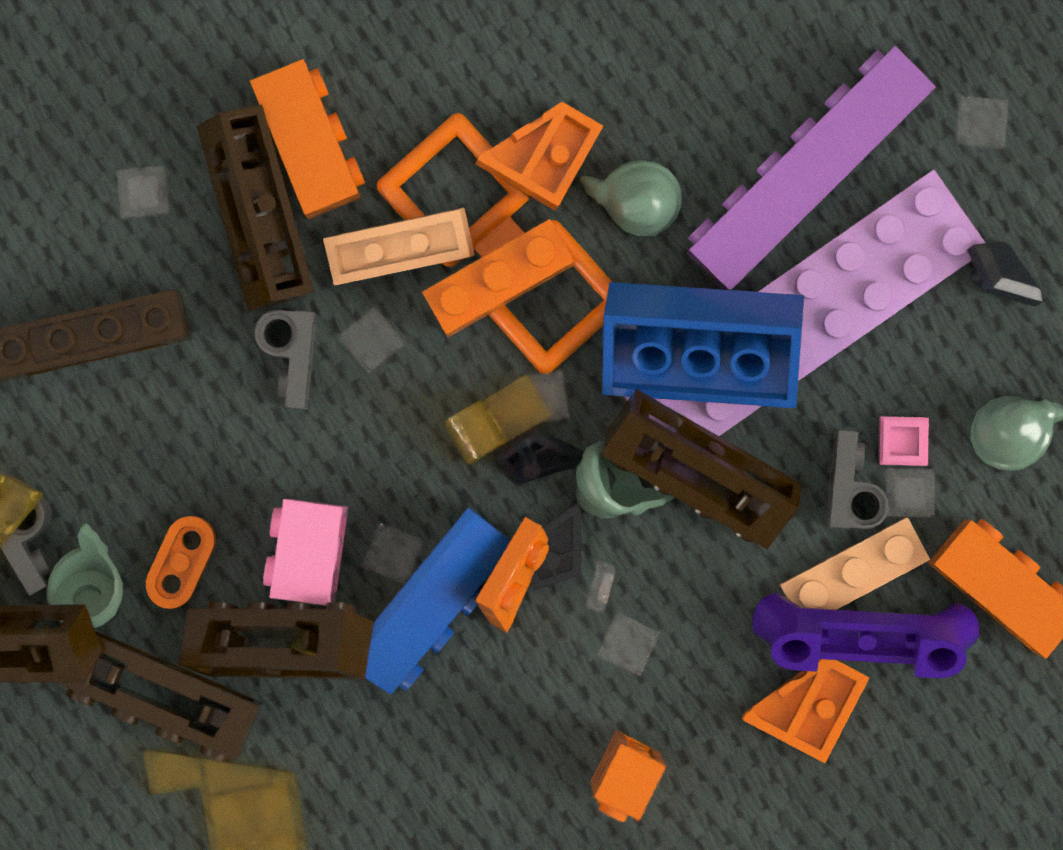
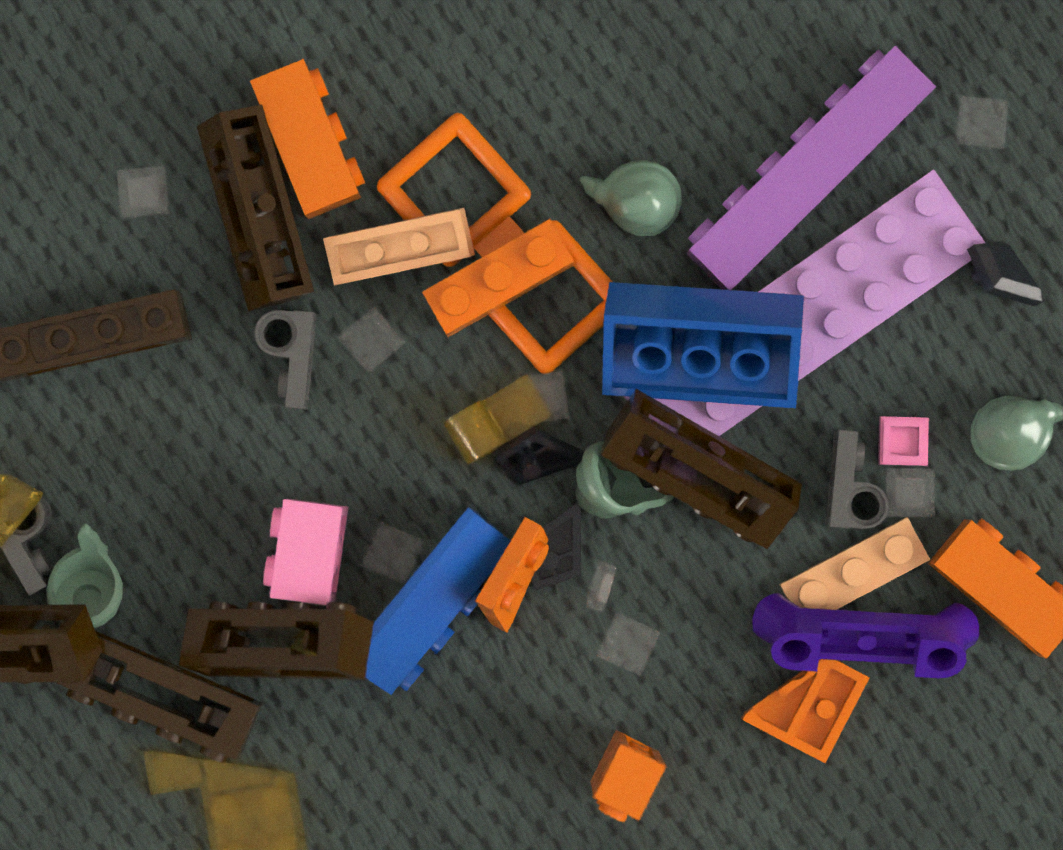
orange plate [146,516,216,609] -> none
orange wing [475,102,603,211] -> none

